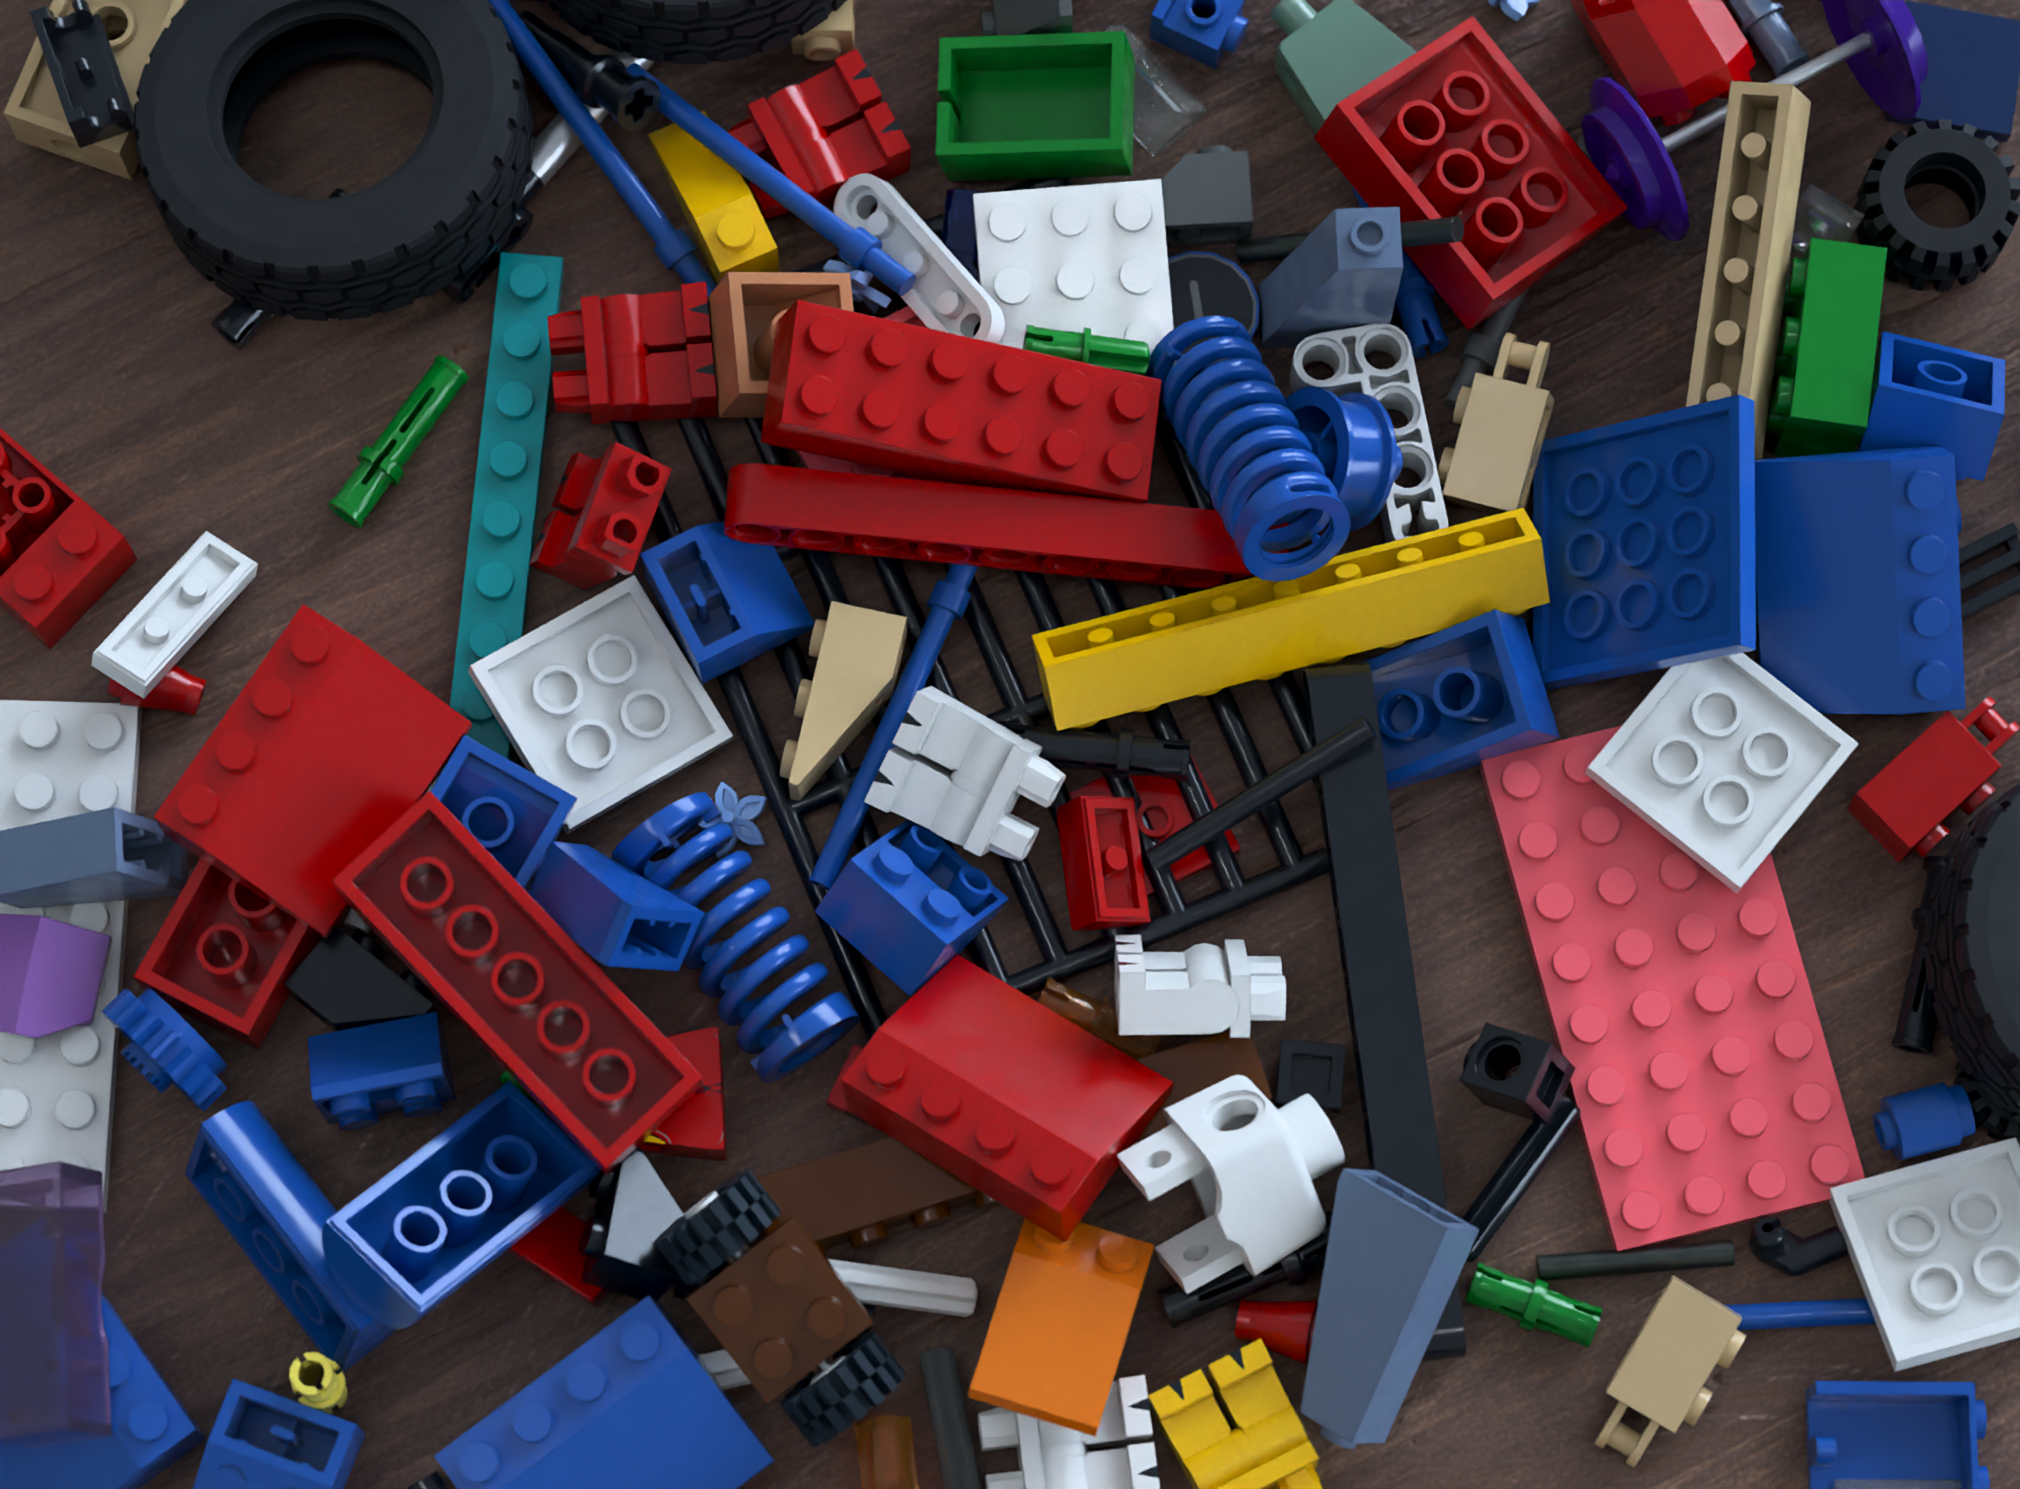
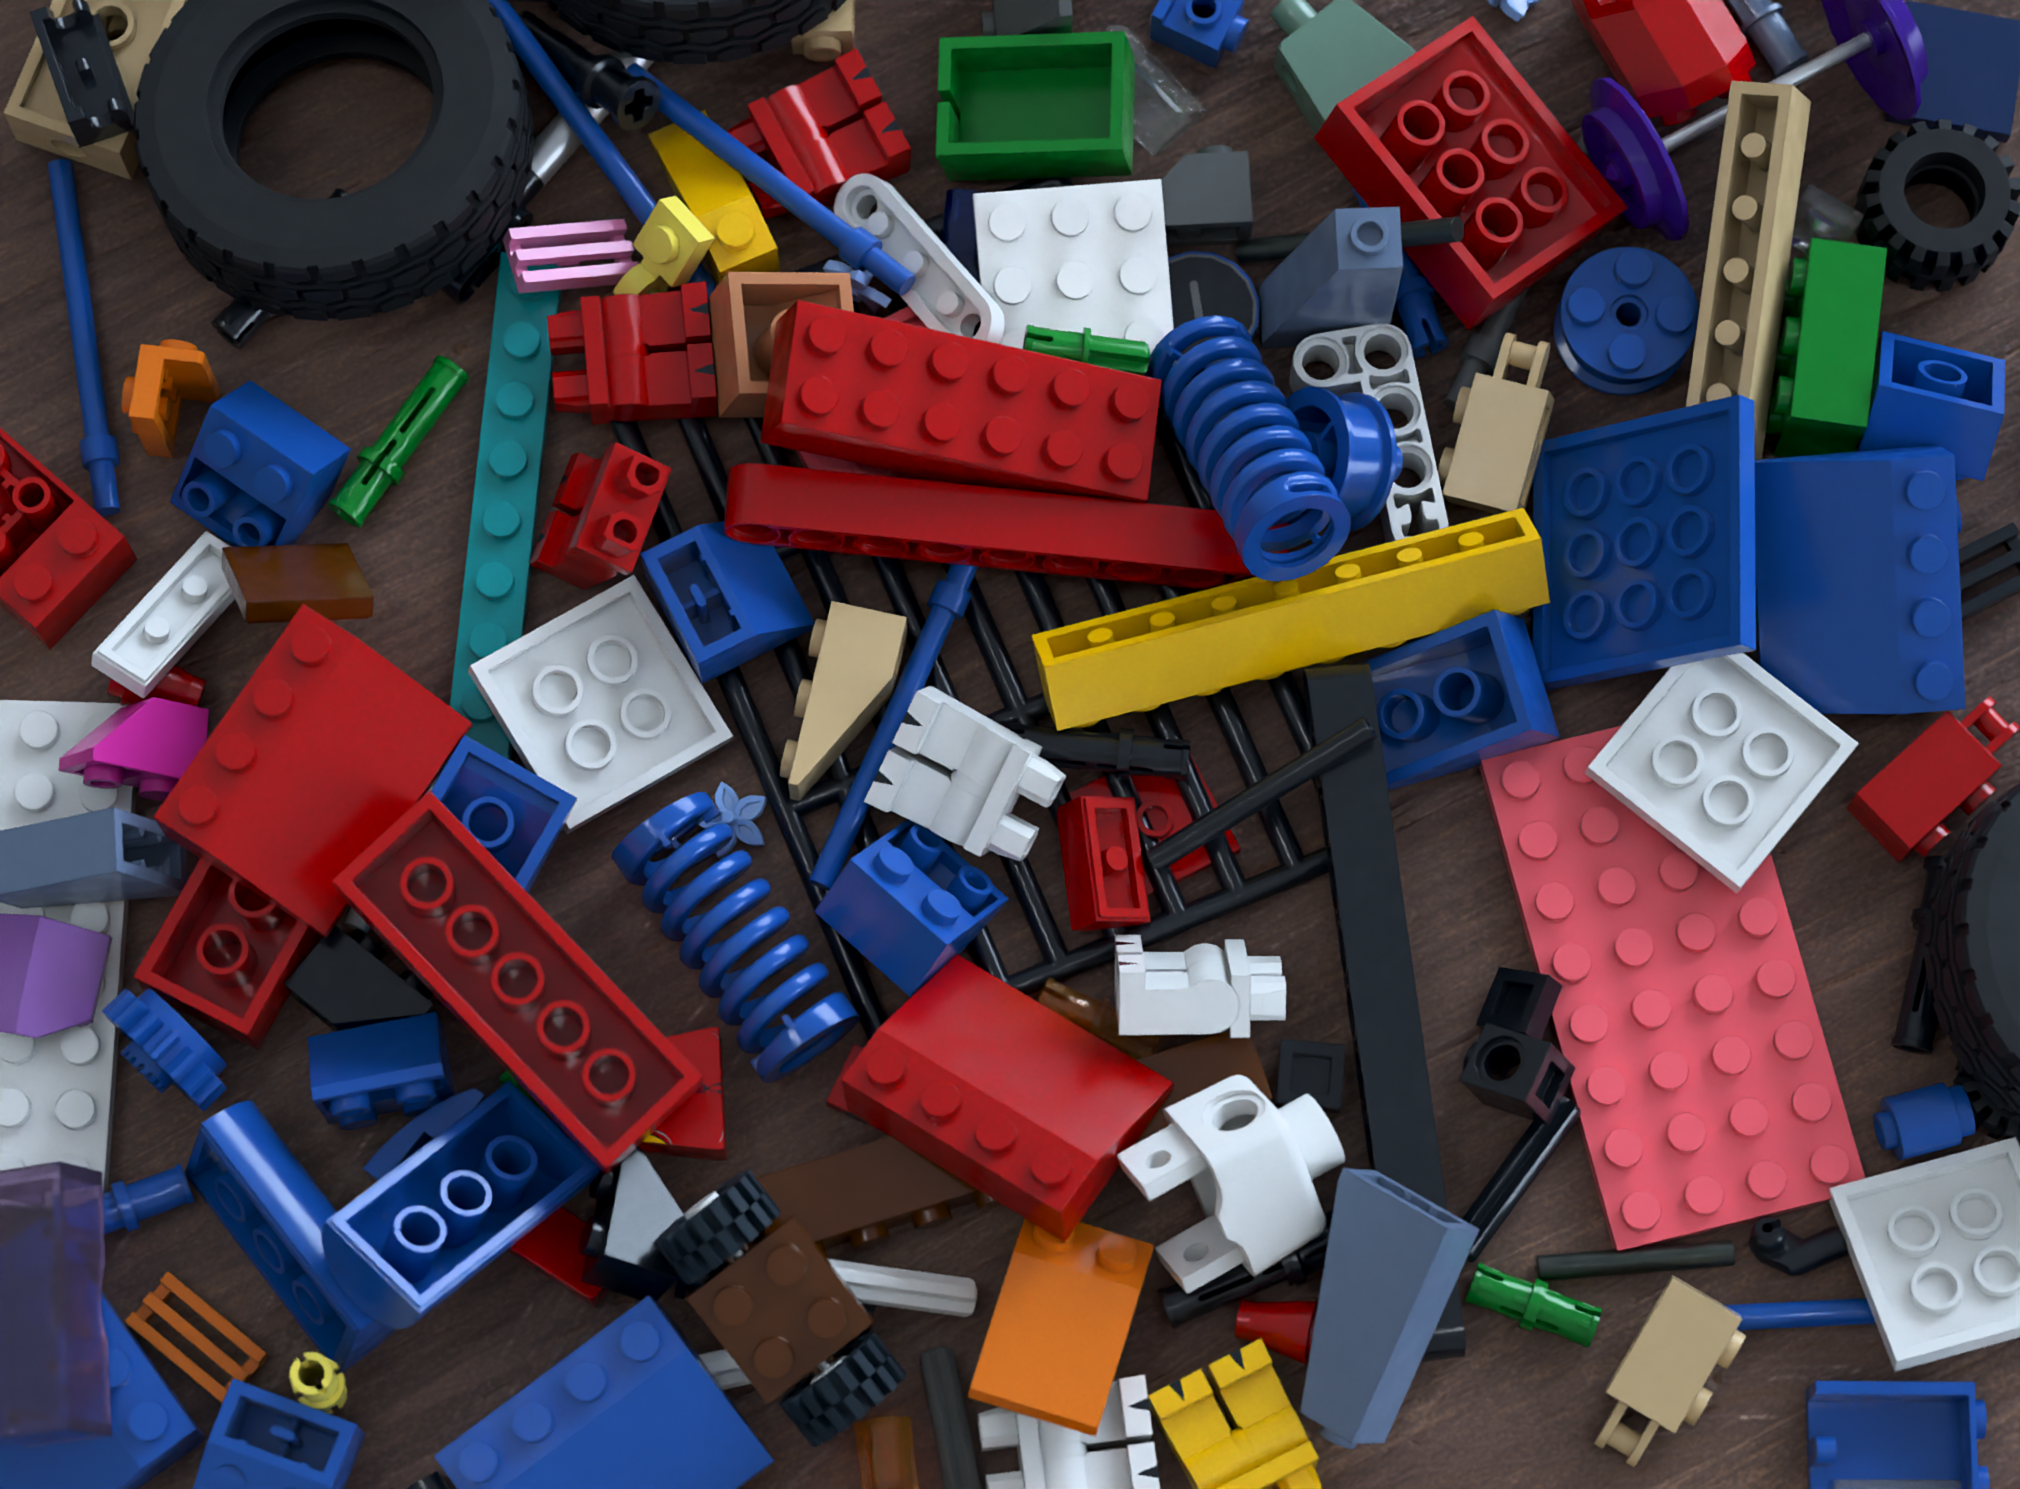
blue slope [529,841,704,971] -> none
none -> blue bar [48,159,120,516]
none -> blue pin [56,1163,195,1248]
none -> dark pink slope [59,697,209,800]
none -> orange bracket [122,339,221,458]
none -> orange tile [124,1271,270,1404]
none -> blue slope [170,380,351,547]
none -> reddish brown tile [221,543,374,623]
none -> blue slope [363,1088,486,1183]
none -> bright pink tile [503,219,638,294]
none -> light yellow plate [613,196,715,295]
none -> black plate [1476,967,1562,1040]
none -> blue wheel [1553,247,1698,396]

